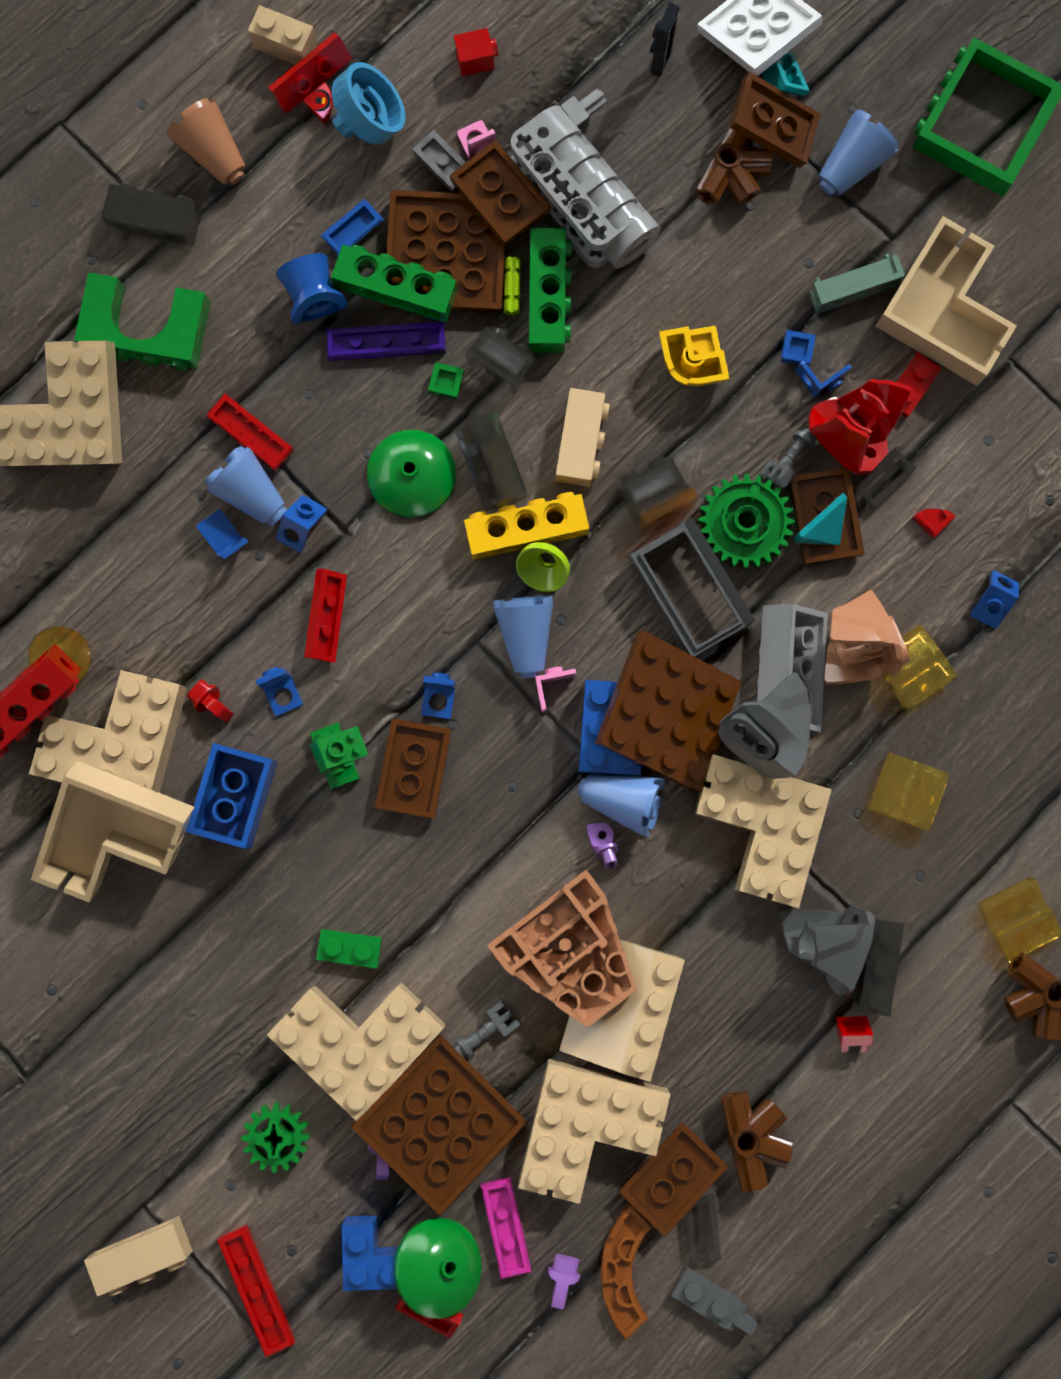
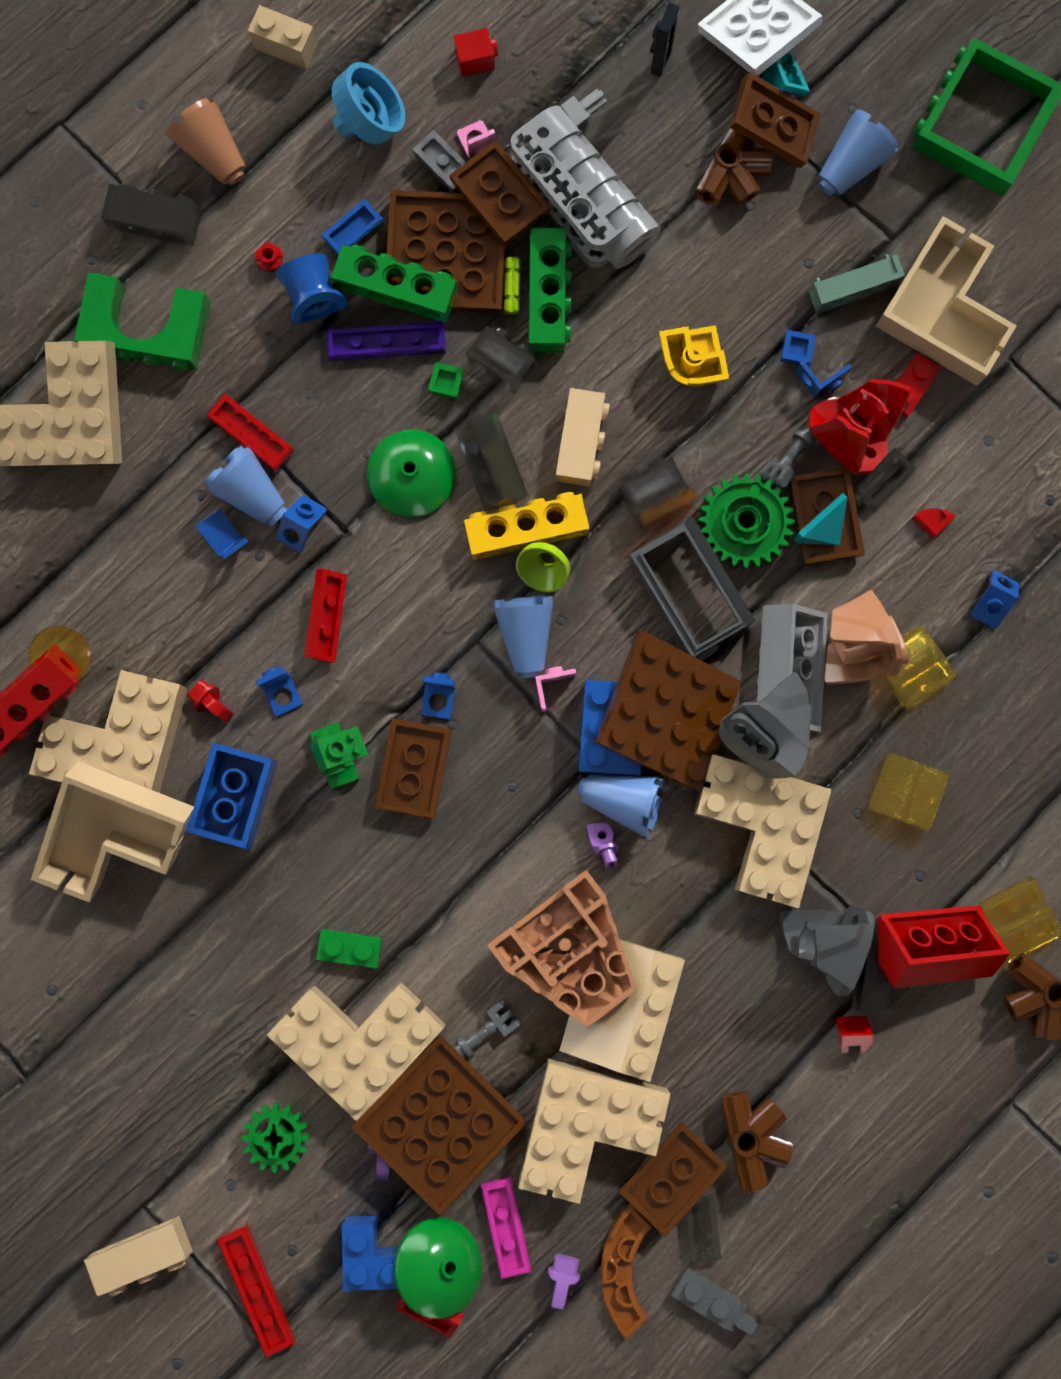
red plate [268,32,352,114] -> none
red tile [303,81,333,124] -> none
none -> red plate [255,243,284,272]
none -> red slope [877,905,1010,988]

